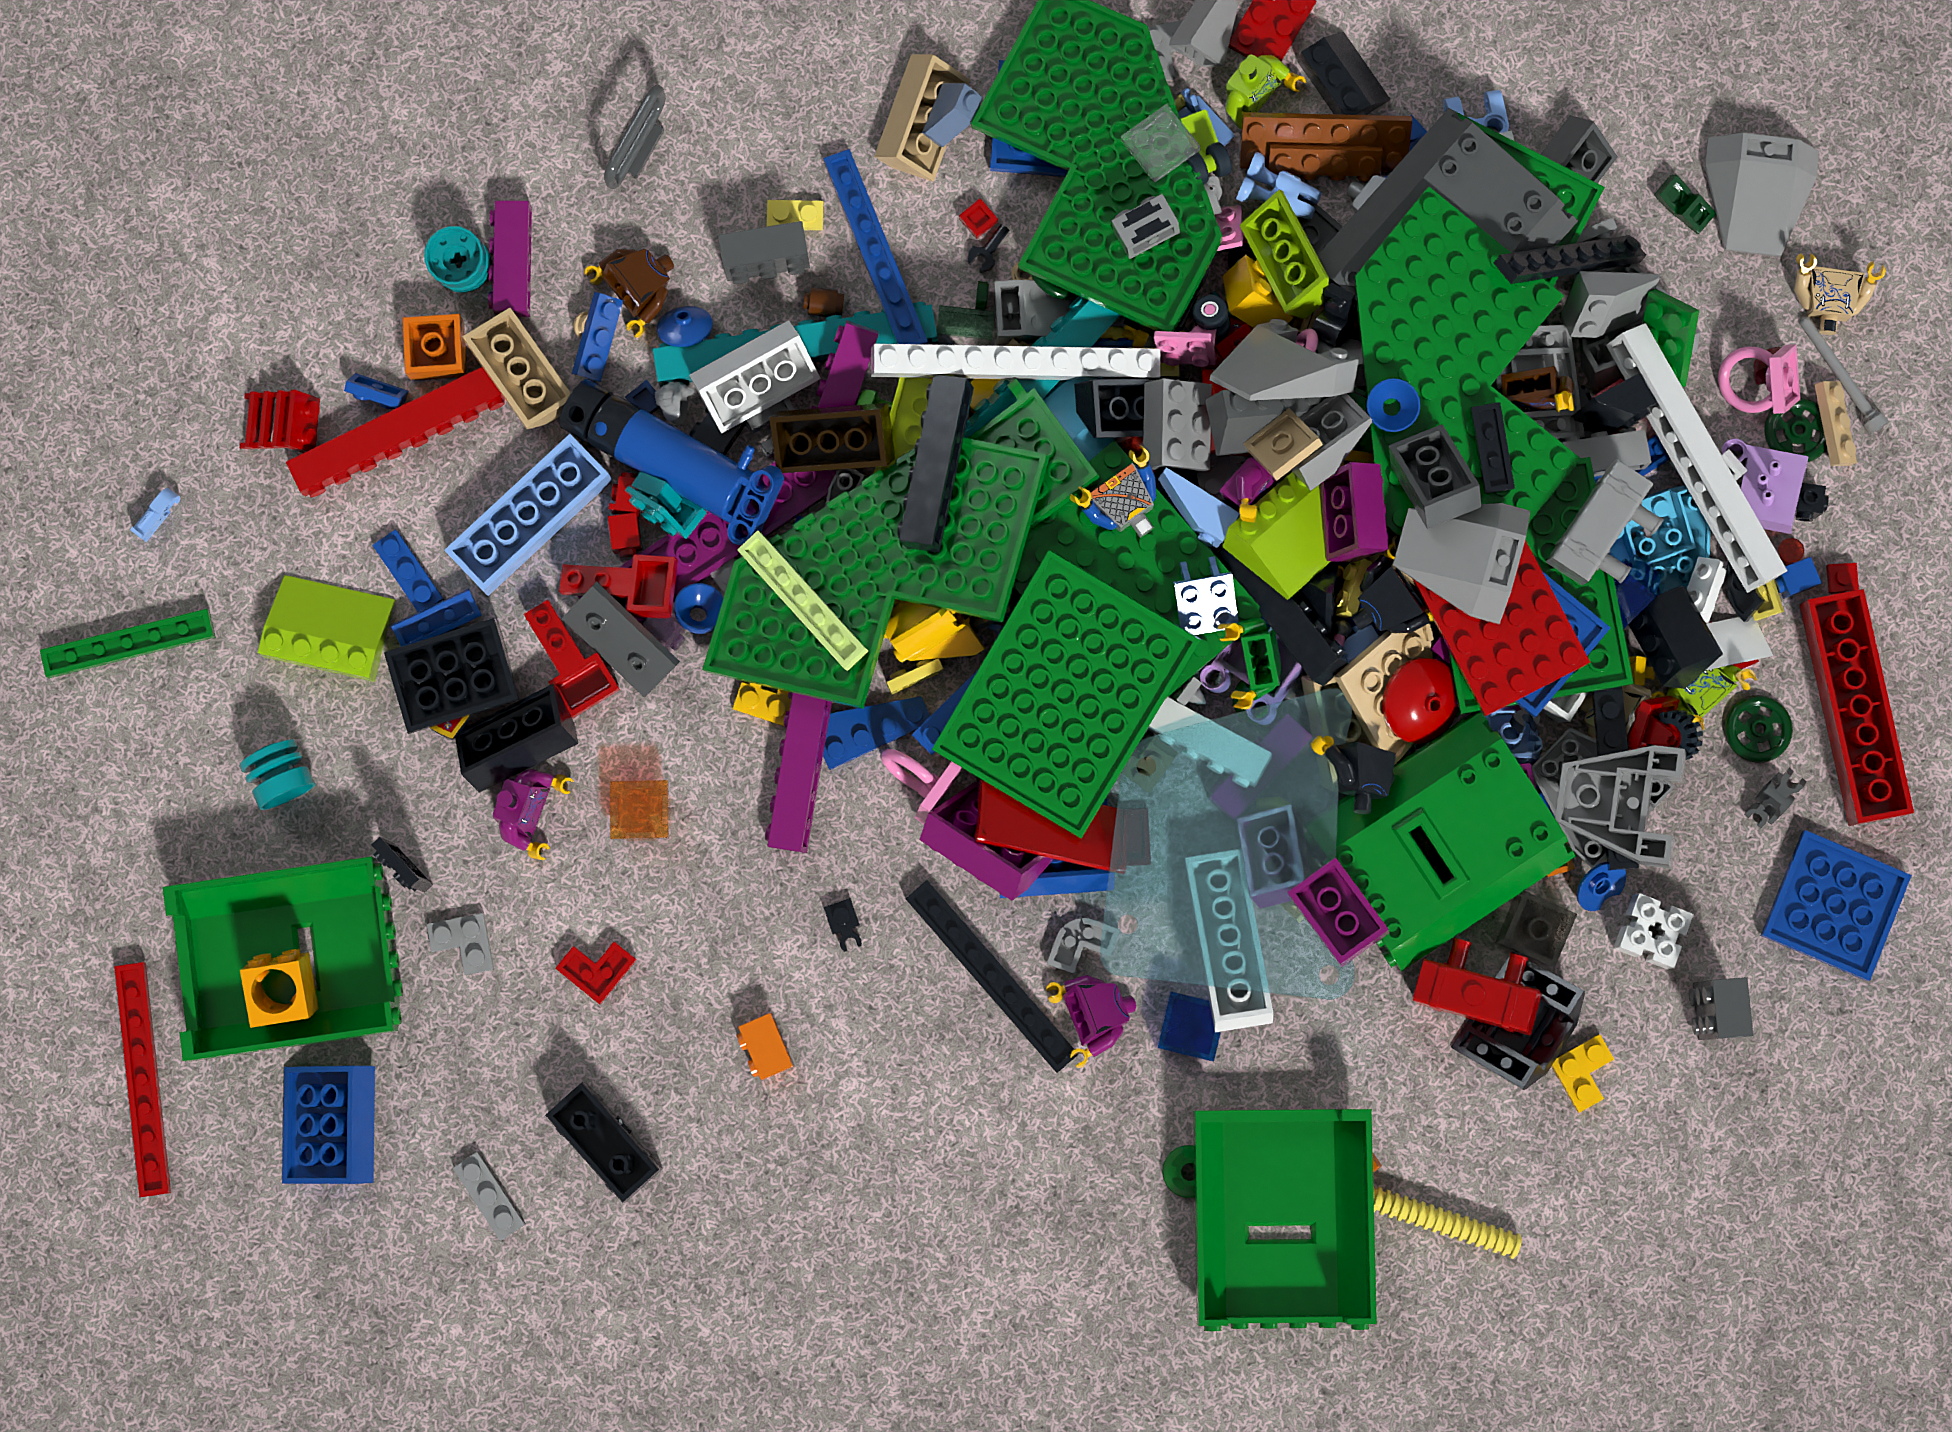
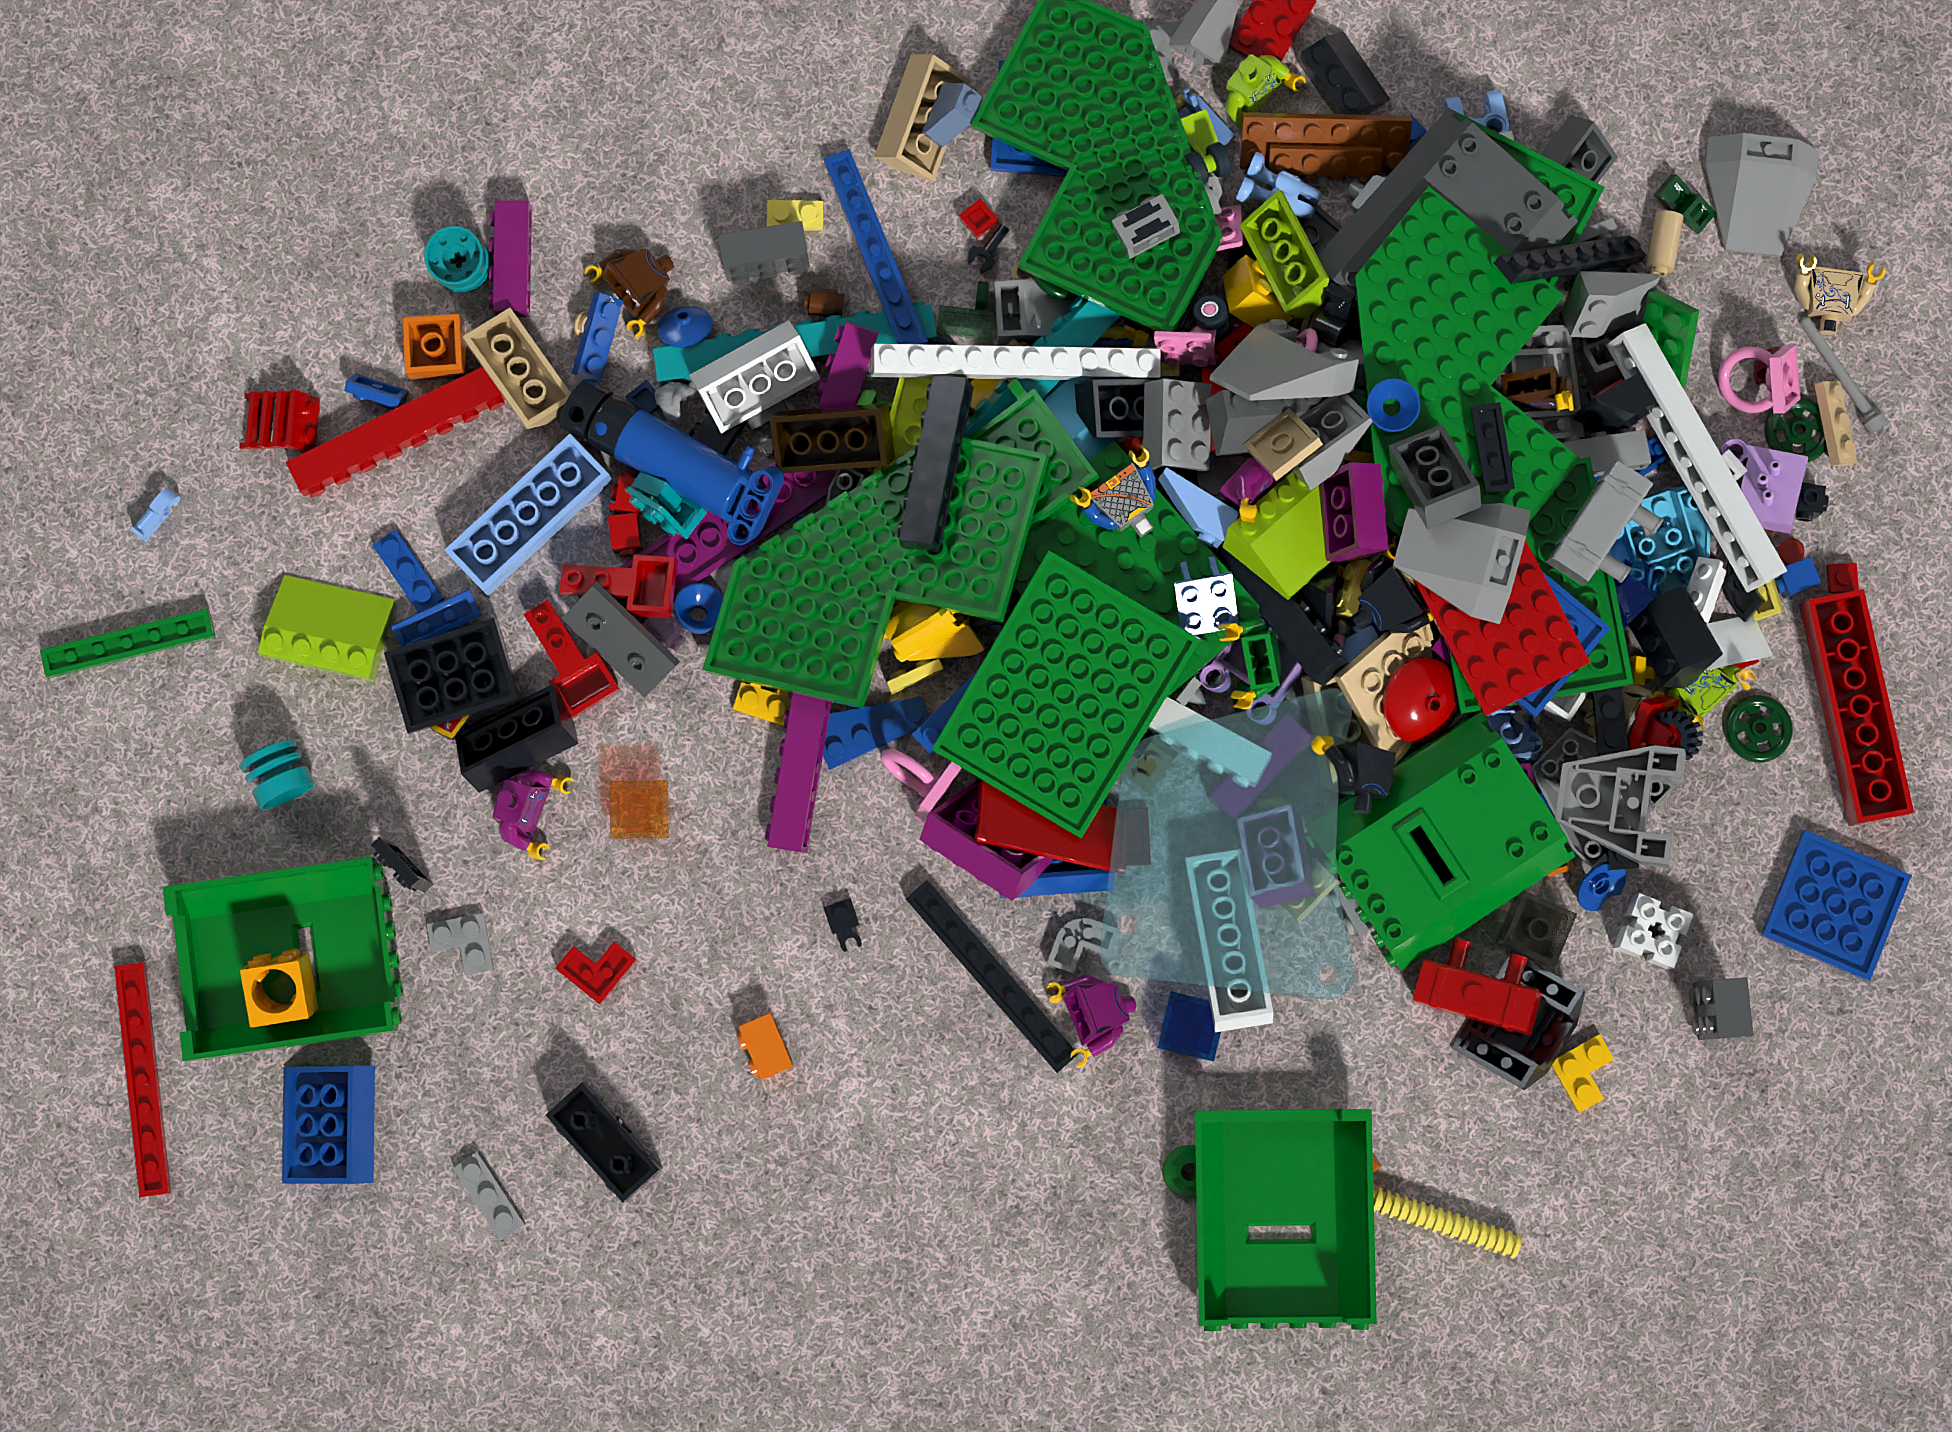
dark grey bar [604,85,666,189] -> none
yellowish green plate [738,530,868,671] -> none
clear plate [1121,104,1201,183] -> none
magenta brick [1287,857,1389,968] -> none
dark grey pin [1744,767,1807,828] -> none
none -> tan brick [1646,210,1684,277]

